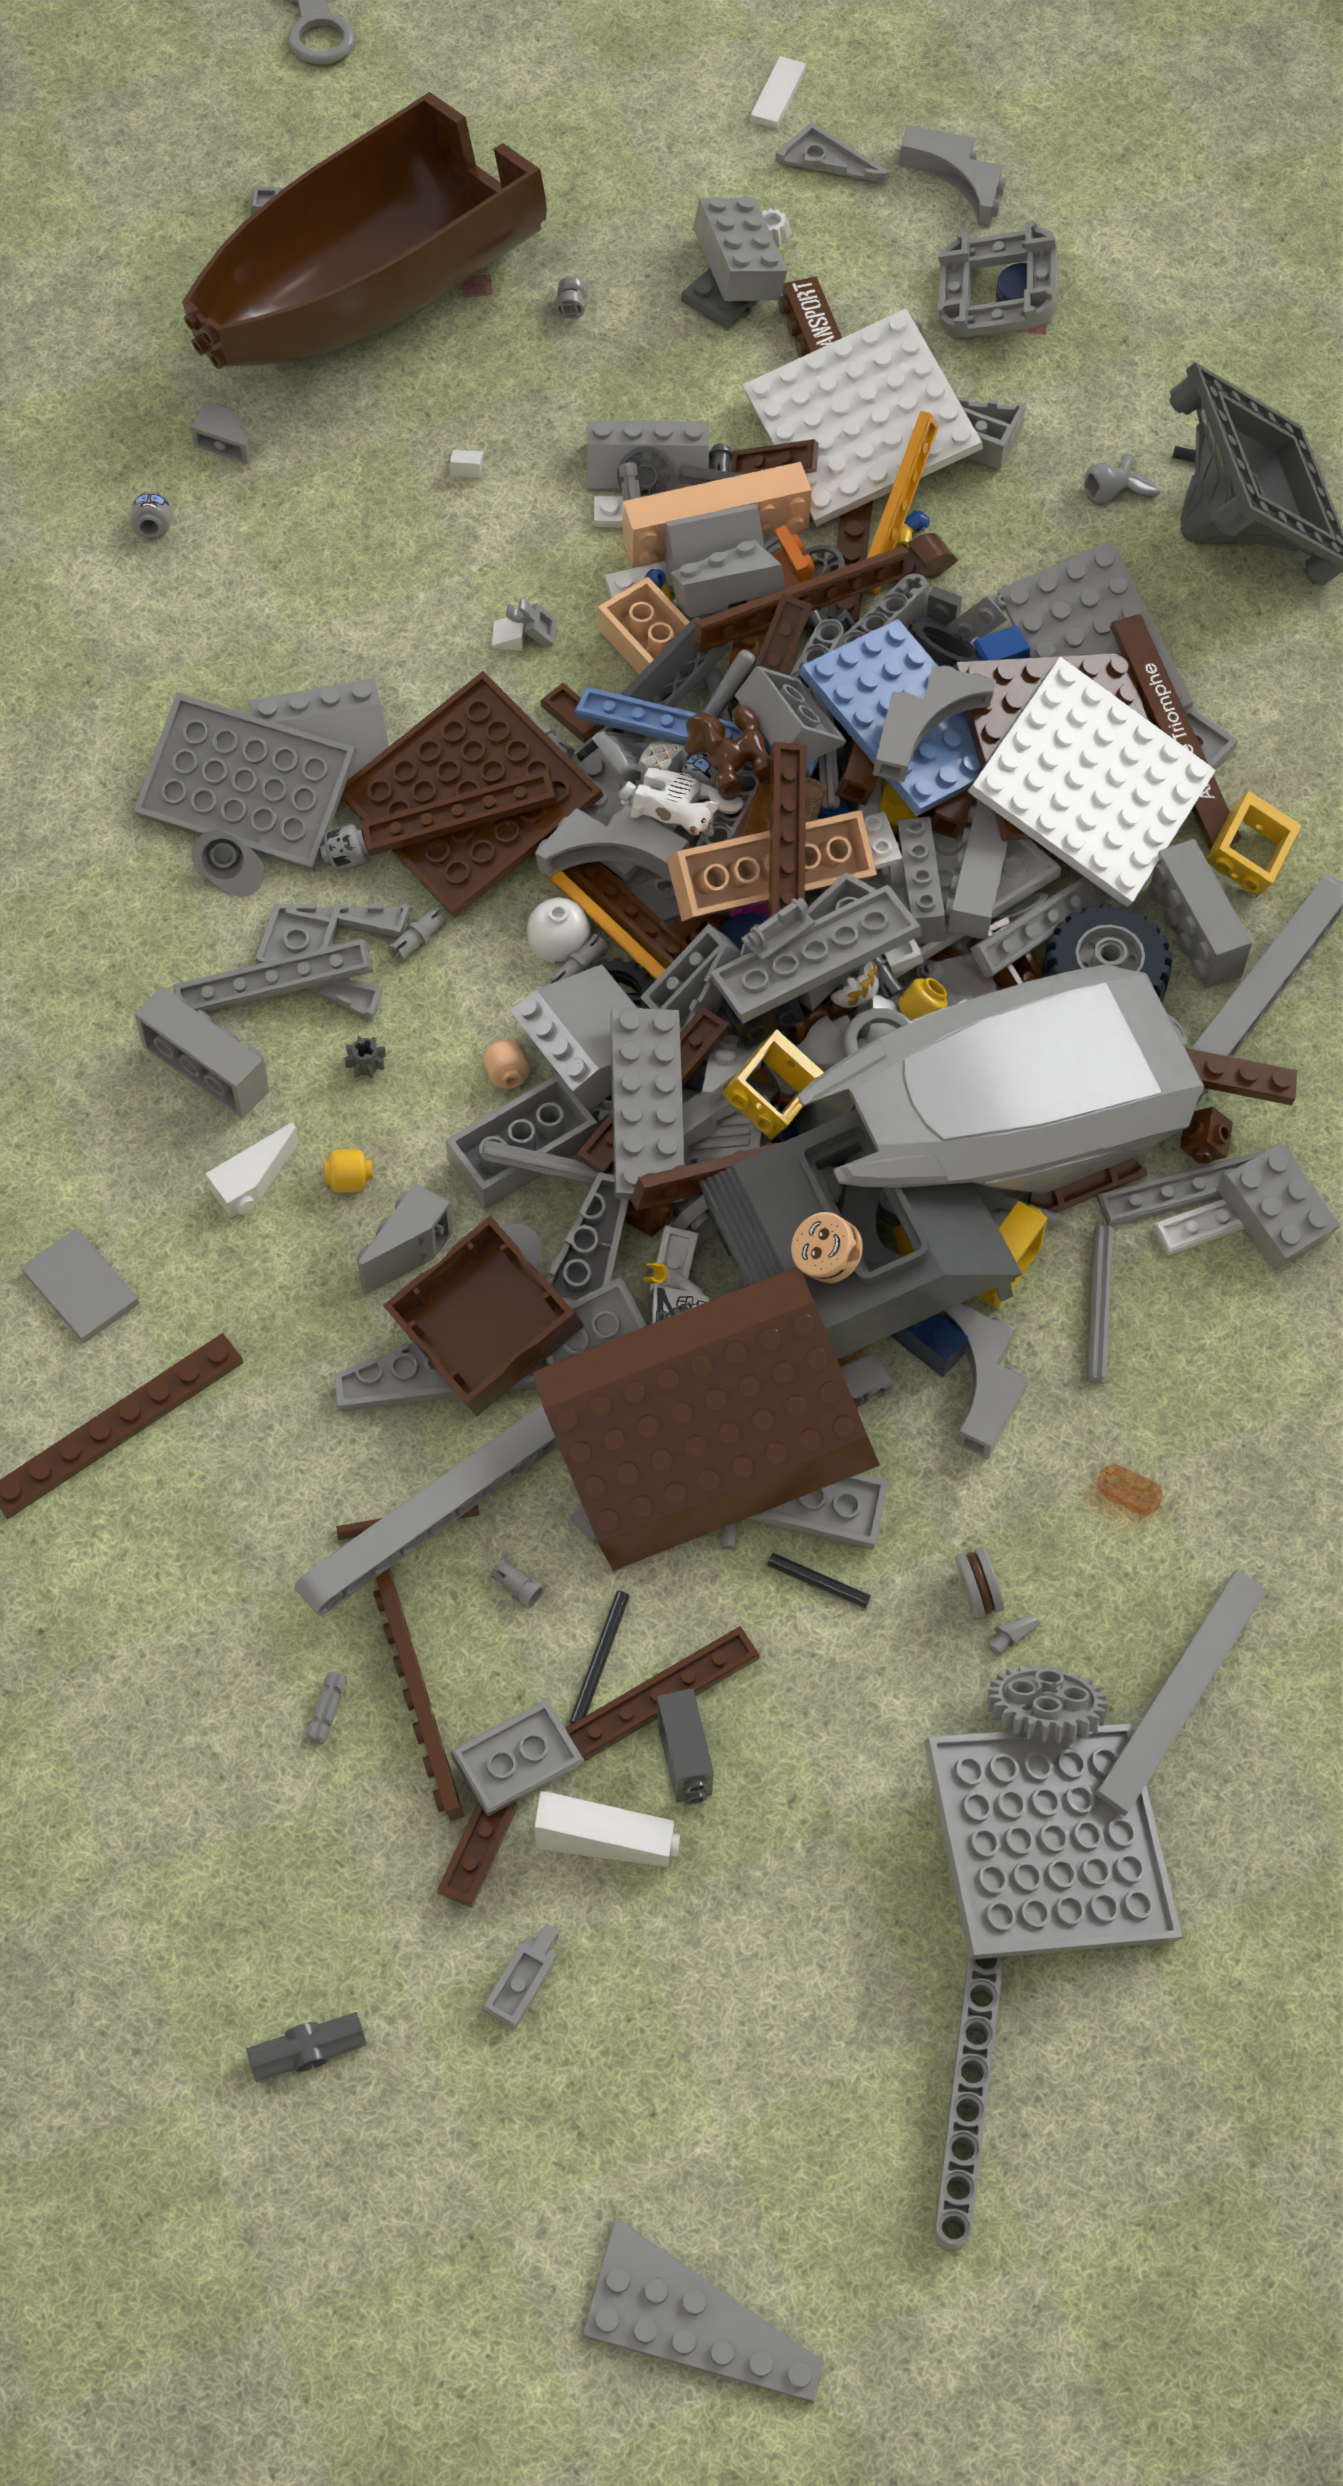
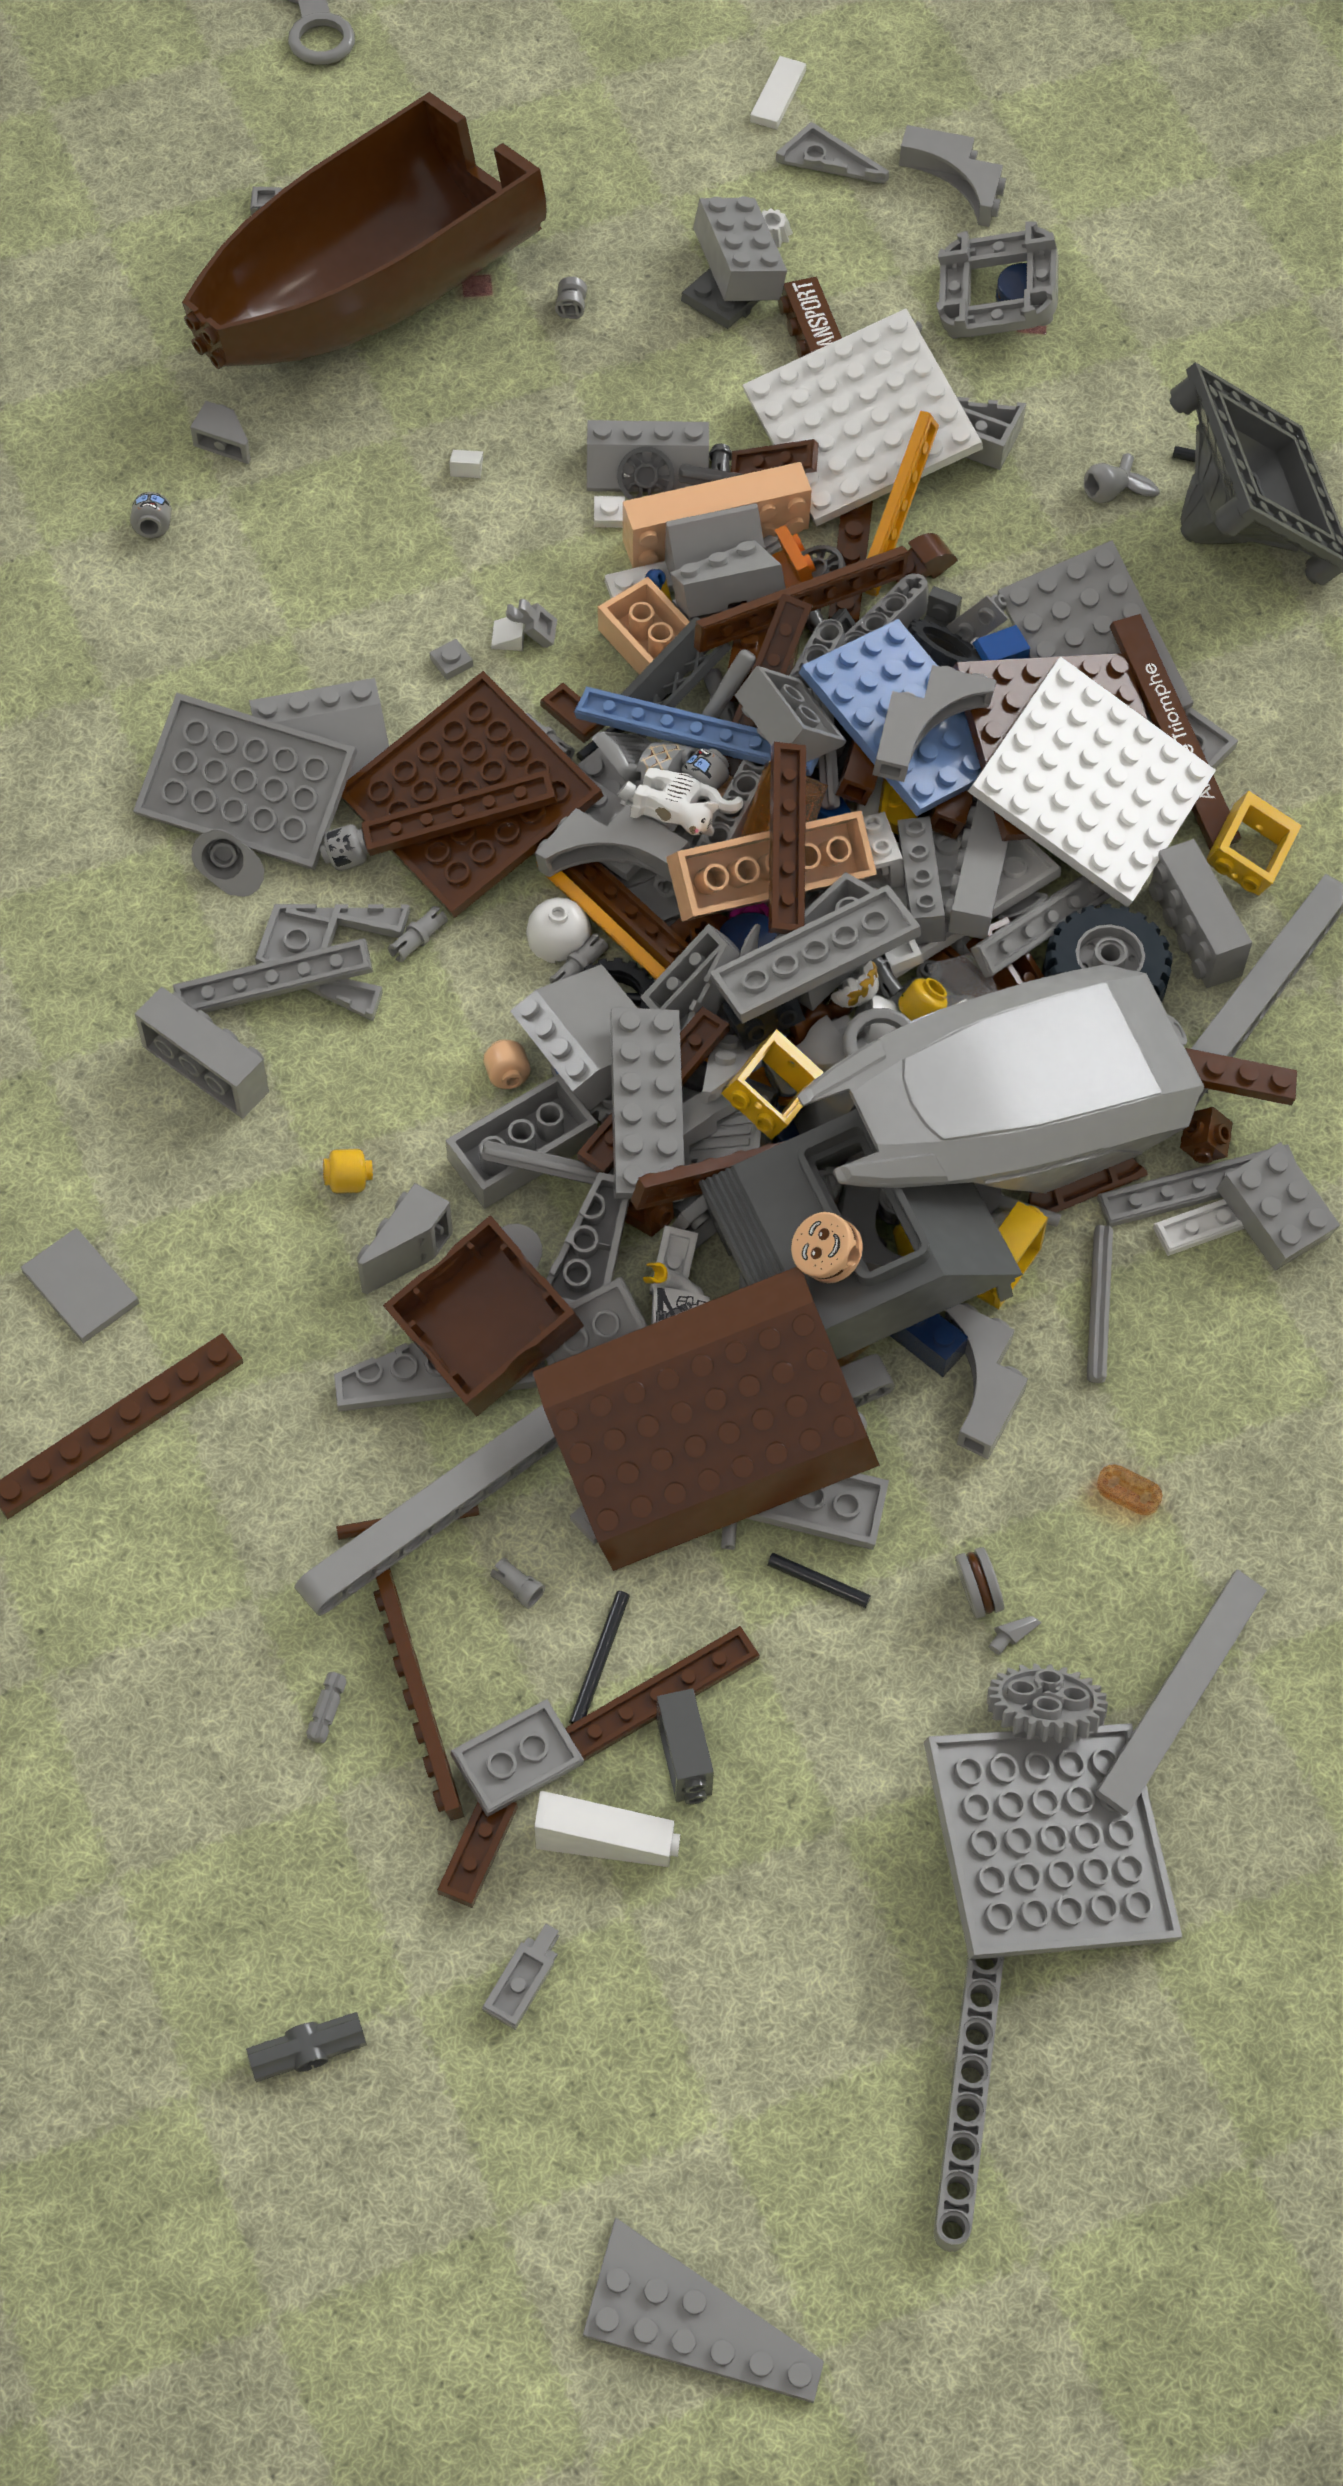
white slope [205,1122,299,1218] -> none
dark grey gear [345,1036,386,1078] -> none
light grey axle [618,462,641,501] -> none
reddish brown animal [684,704,771,800] -> none
light grey hinge [741,898,815,961] -> none
arm [896,510,930,550] -> none
none -> light grey plate [430,639,473,680]

